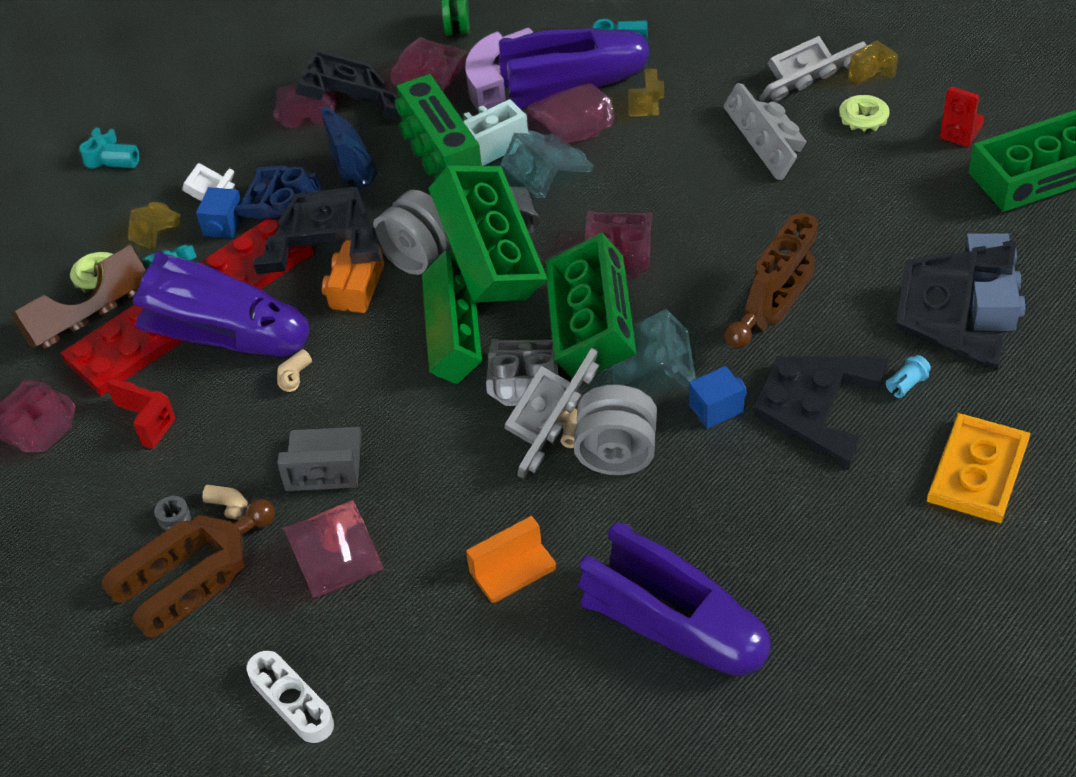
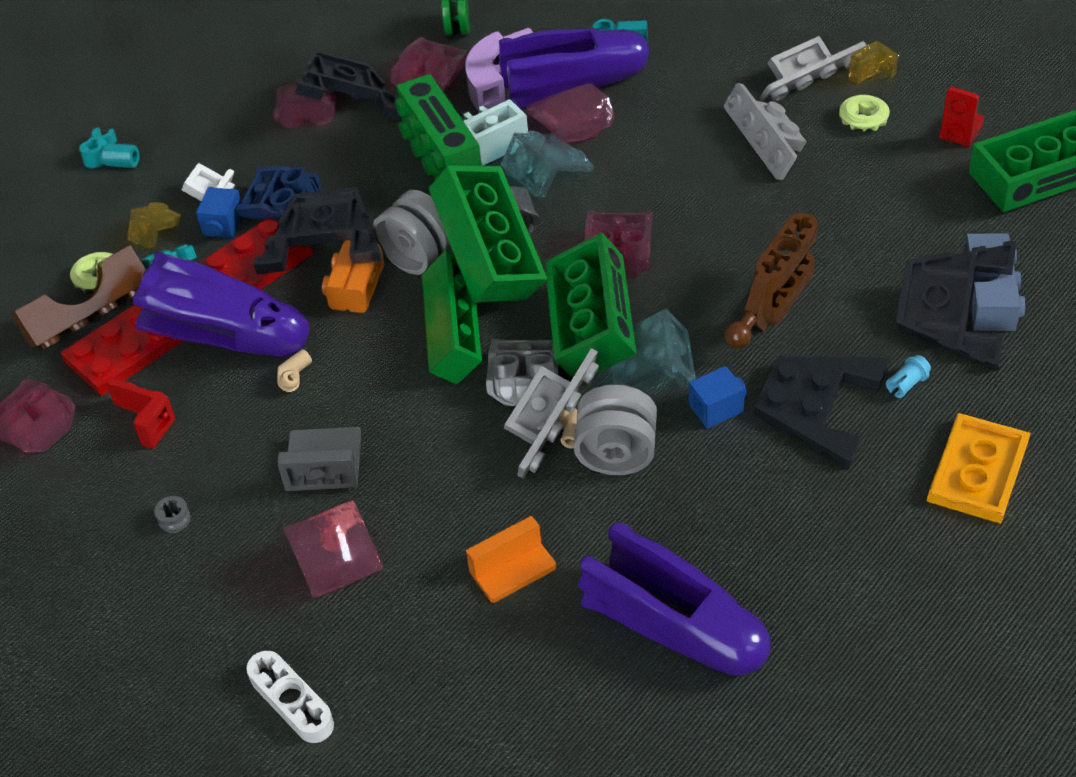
reddish brown piece [102,499,275,638] -> none
tan arm [203,485,248,520] -> none
dark blue slope [320,106,377,189] -> none
clear yellow bracket [628,68,664,117] -> none

